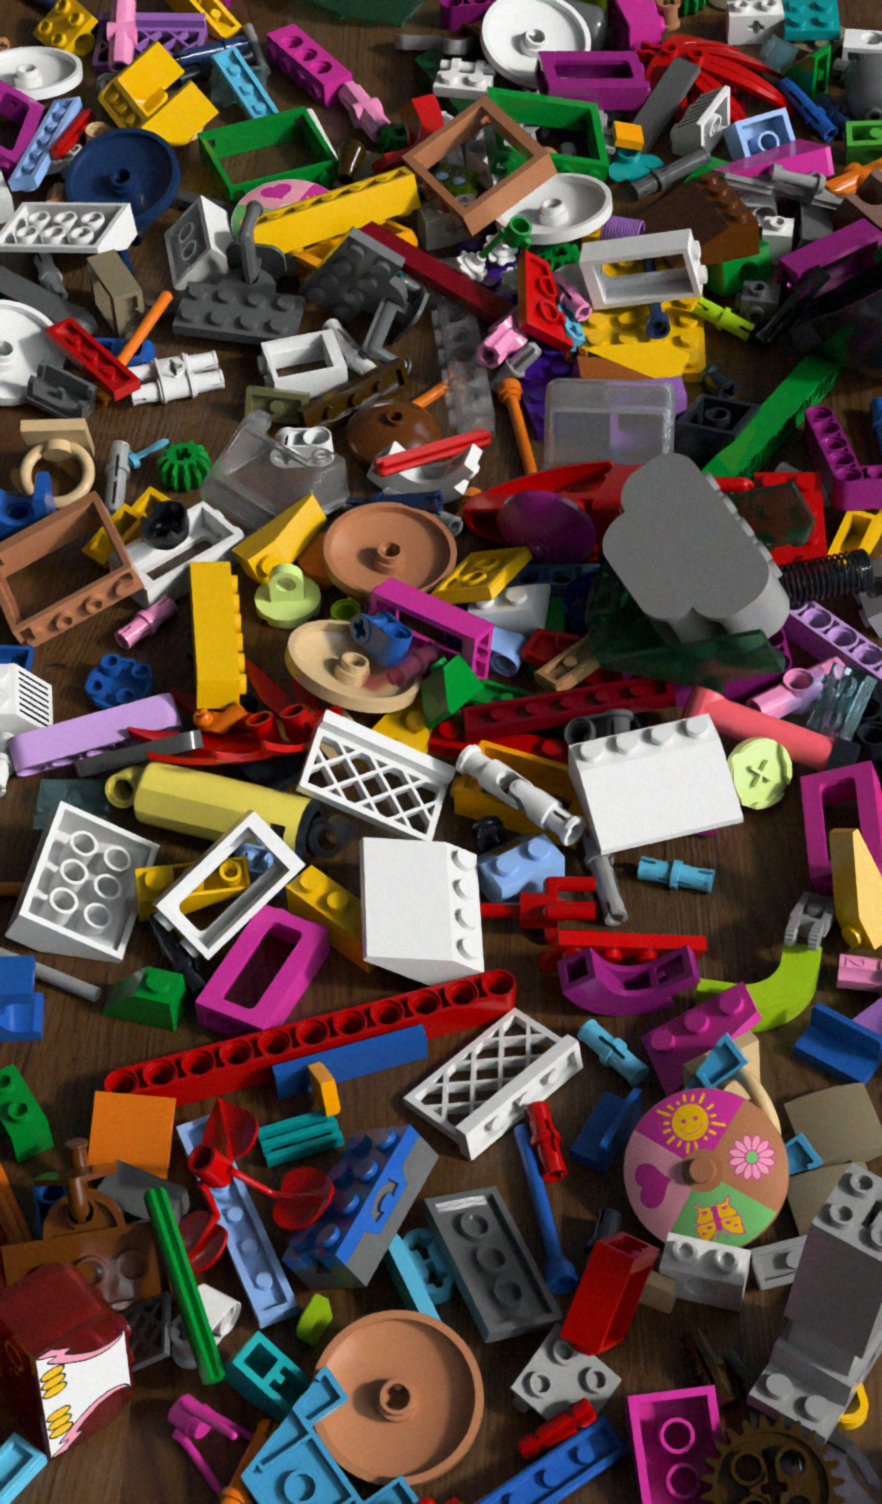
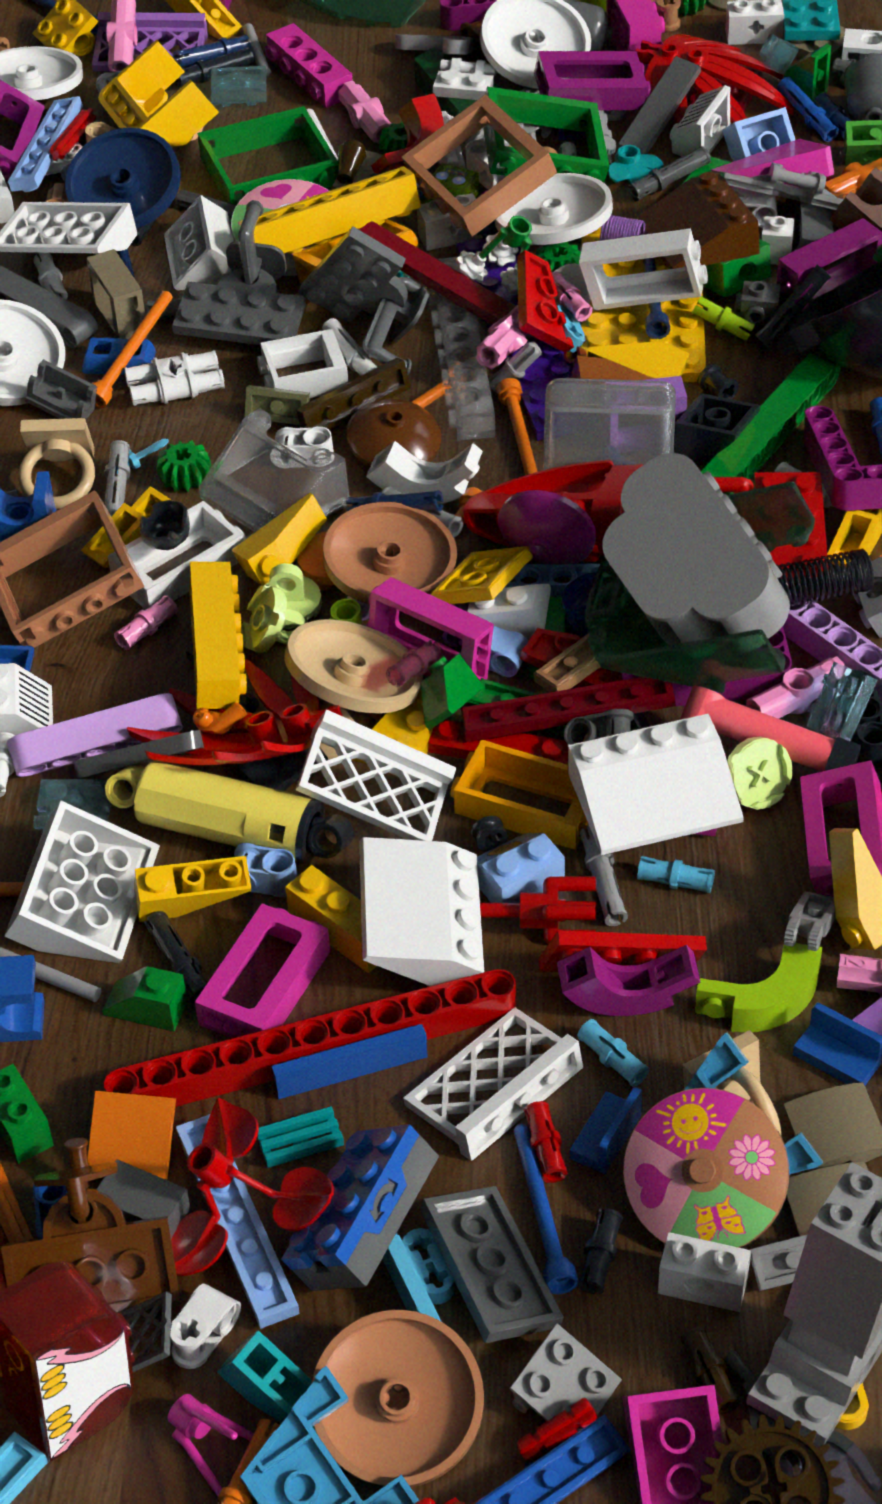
red plate [45,317,141,401] -> none
blue dish [85,653,154,710] -> none
green axle [144,1187,225,1385] -> none
white piece [152,810,305,960] -> none
medium azure tile [210,45,279,120] -> none
lime tile [296,1293,333,1345] -> none
light orange tile [307,1061,341,1117] -> none
blue piece [350,610,413,669] -> none
axle [372,428,492,477] -> none
white piece [456,744,586,846] -> none
red window [559,1231,660,1356] -> none
light orange tile [611,121,644,151] -> none
tan tile [639,1270,676,1314] -> none
dark pink wing [641,981,762,1097] -> none
none -> yellowish green tile [242,585,305,653]

